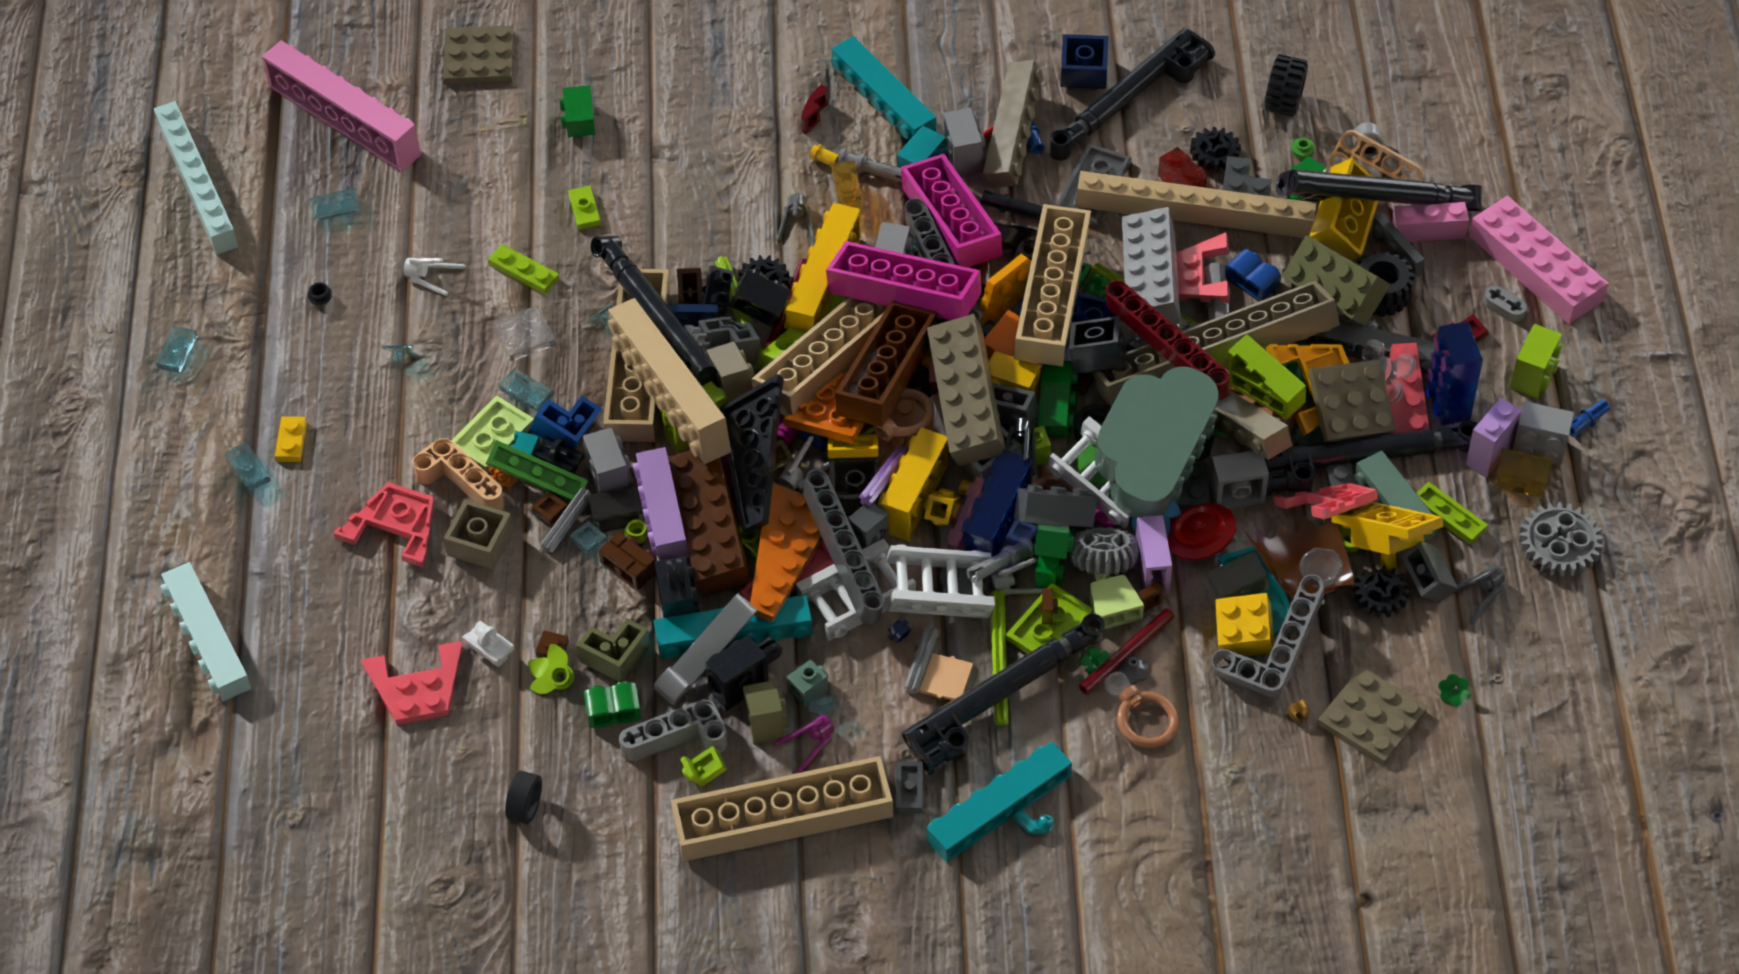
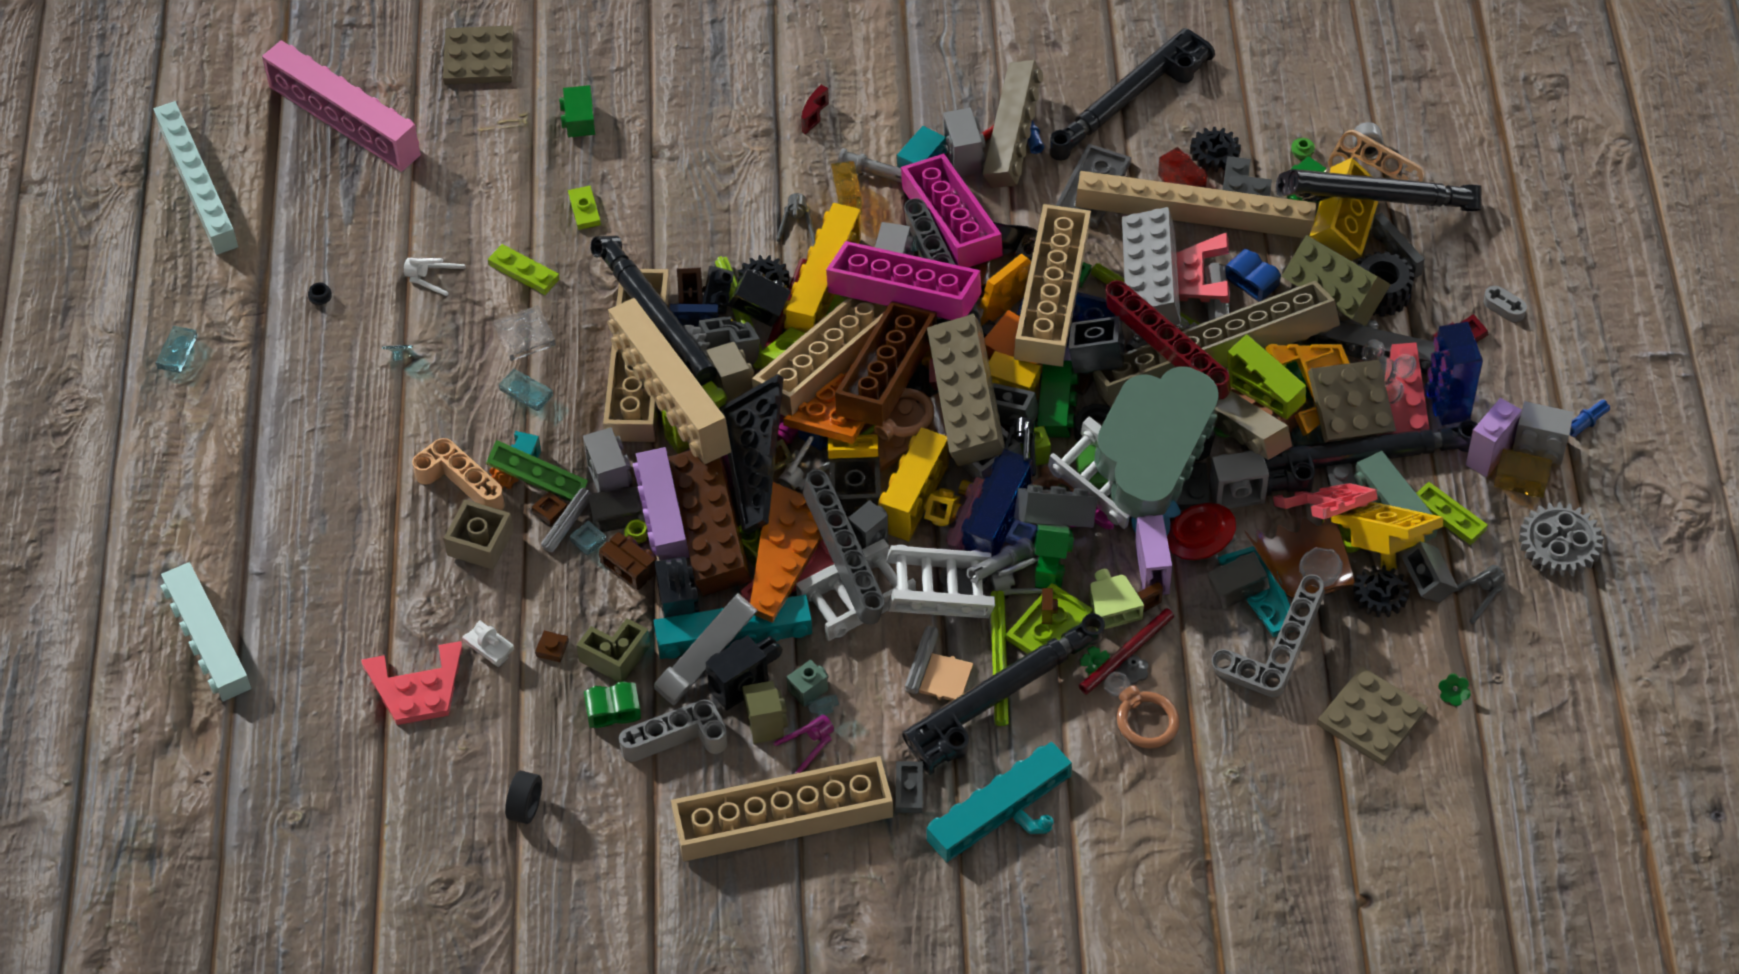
clear light blue plate [225,442,271,492] -> none
yellow plate [275,416,307,462] -> none
clear light blue plate [309,188,360,222] -> none
coral wing [333,482,435,568] -> none
yellowish green plate [451,395,534,473] -> none
lime plate [528,644,575,694] -> none
blue brick [530,395,602,450] -> none
black hips [533,436,584,474] -> none
clear light blue plant [589,303,614,326] -> none
lime bracket [680,746,728,787] -> none
yellow pin [809,144,839,168] -> none
teal brick [831,36,936,140] -> none
medium lavender axle [859,446,908,506] -> none
dark blue plate [888,620,912,643] -> none
black pin [980,190,1043,220] -> none
dark blue brick [1060,34,1109,89] -> none
light grey gear [1070,526,1139,576] -> none
green plant [1084,274,1110,302] -> none
yellow brick [1215,593,1274,656] -> none
black tyre [1264,54,1308,117] -> none
pearl gold hinge [1286,700,1310,723] -> none
bright pink brick [1391,202,1469,242] -> none
bright pink brick [1469,195,1609,324] -> none
lime brick [1510,324,1563,399] -> none

